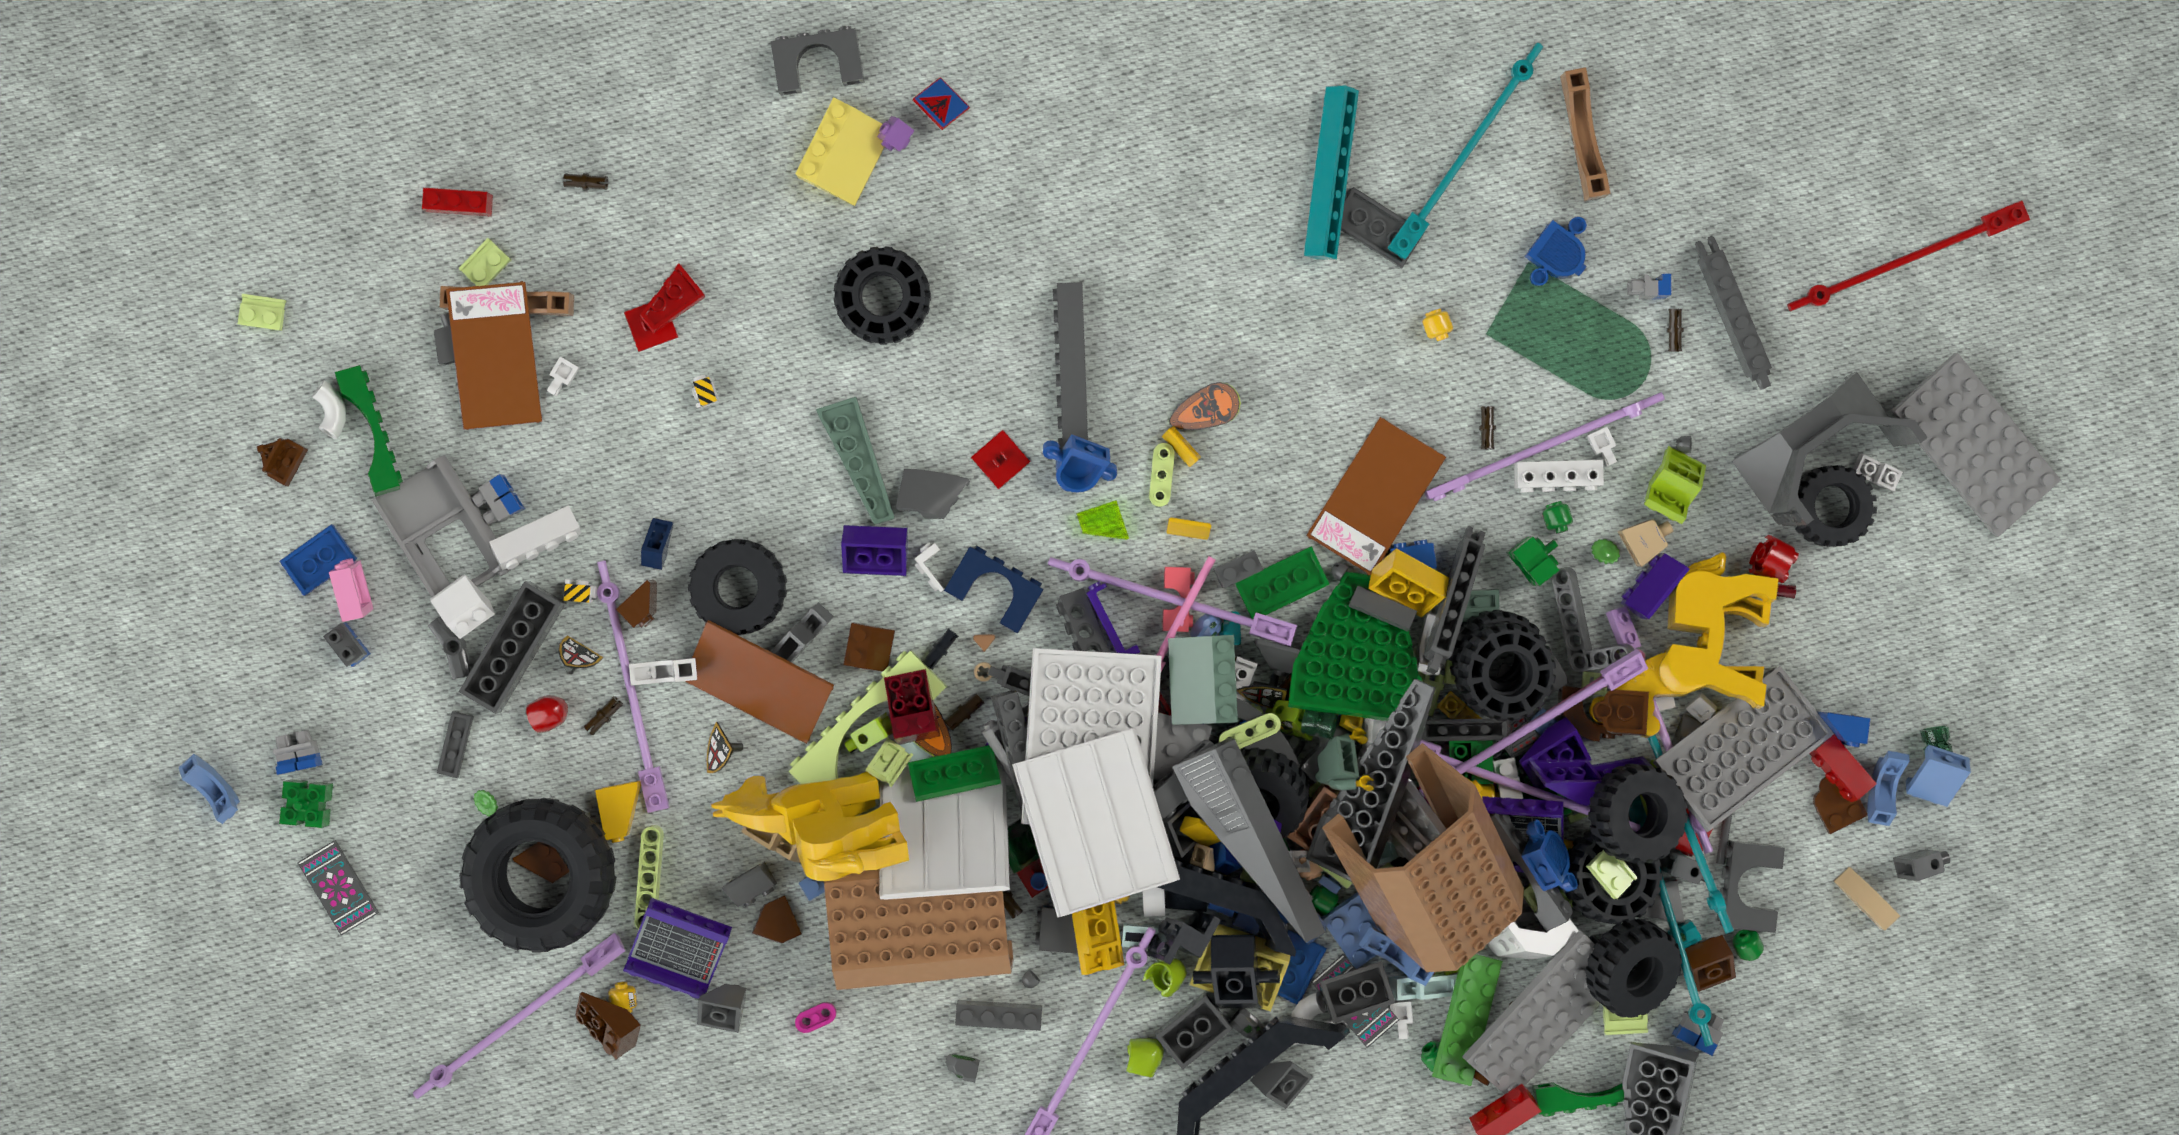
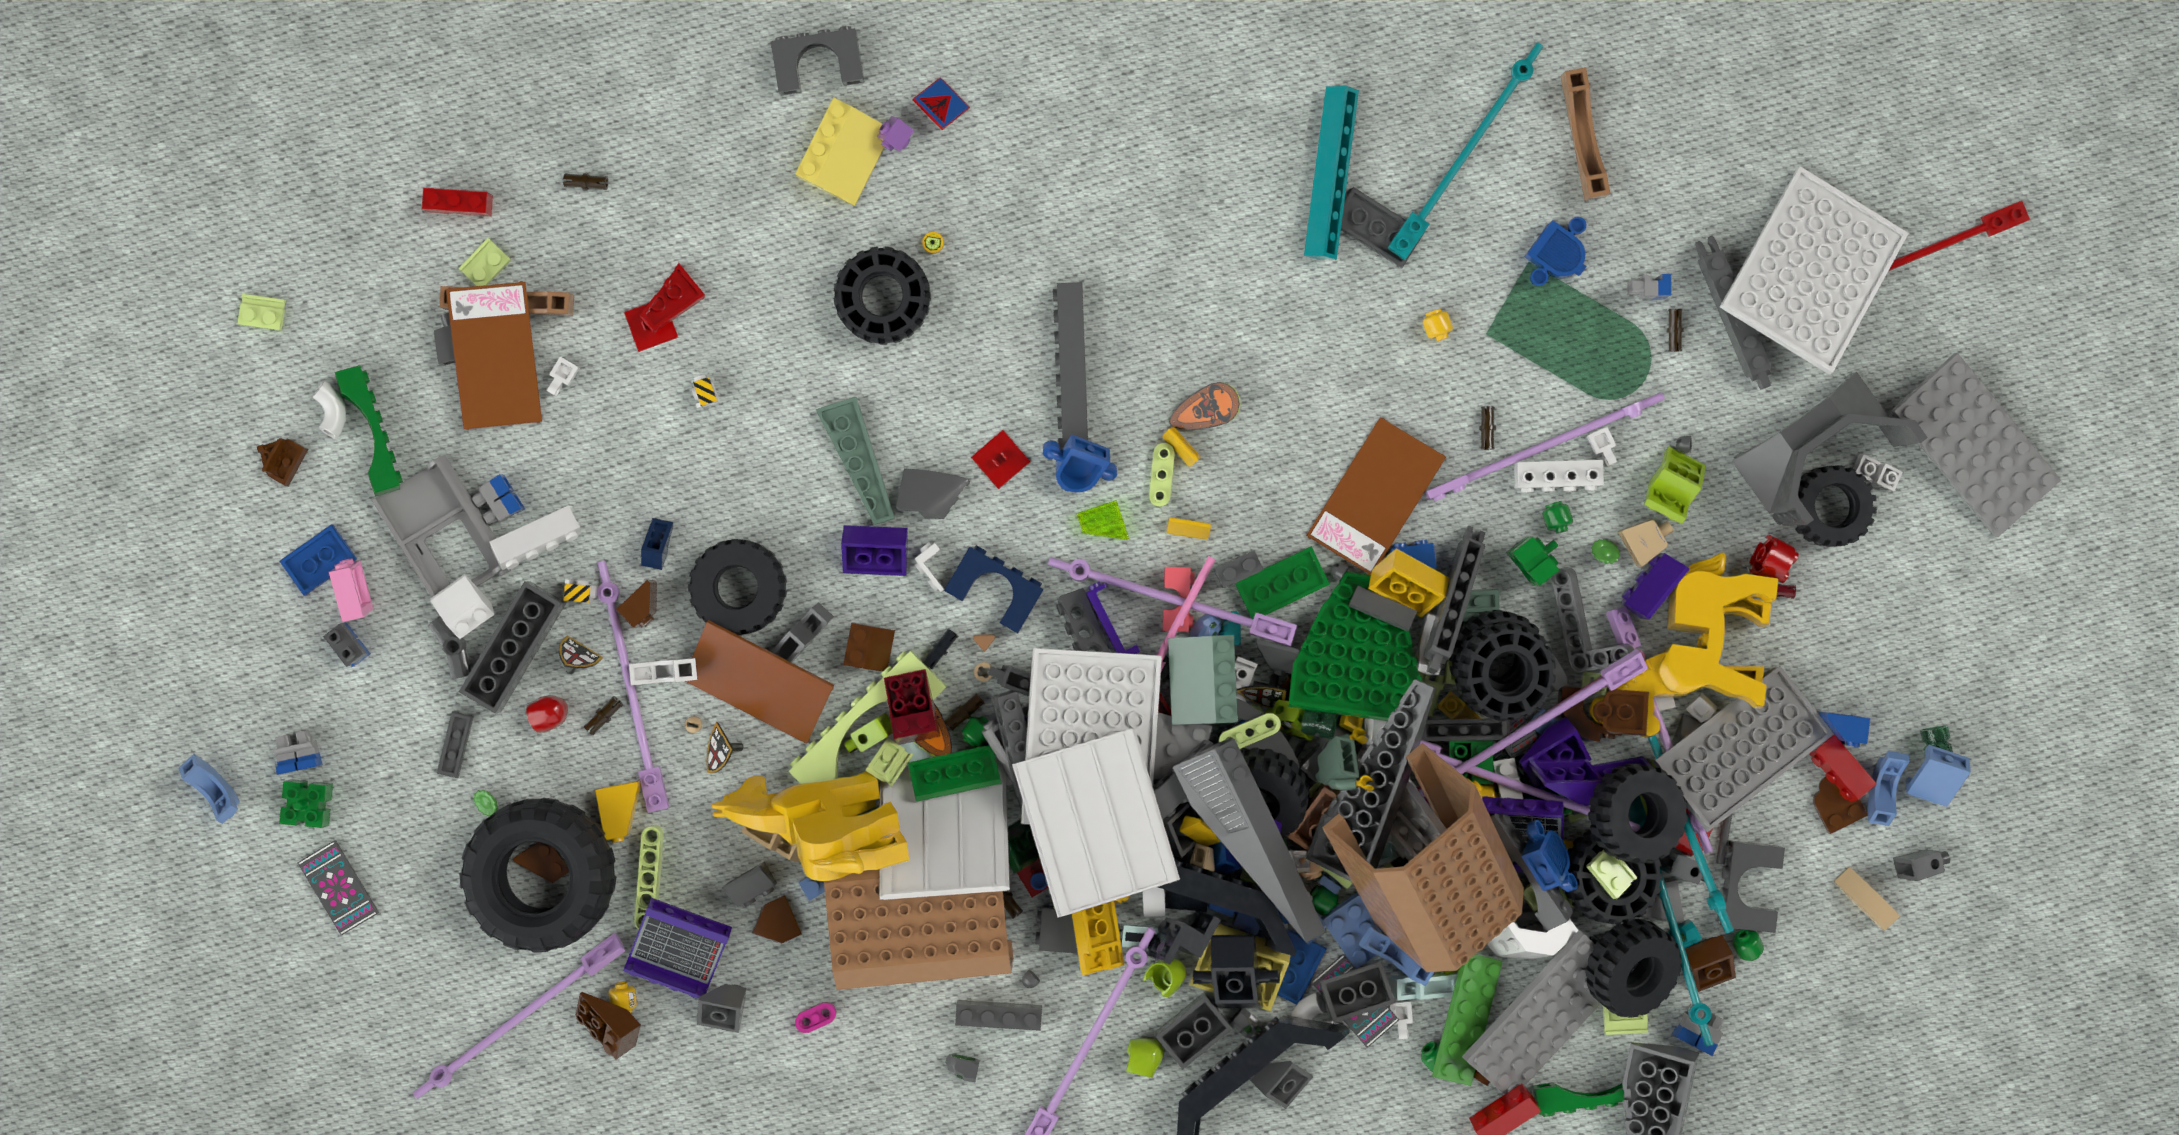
none -> tan hinge [685,716,702,733]
none -> tile [922,232,944,254]
none -> green head [962,716,989,748]
none -> white plate [1720,166,1909,375]

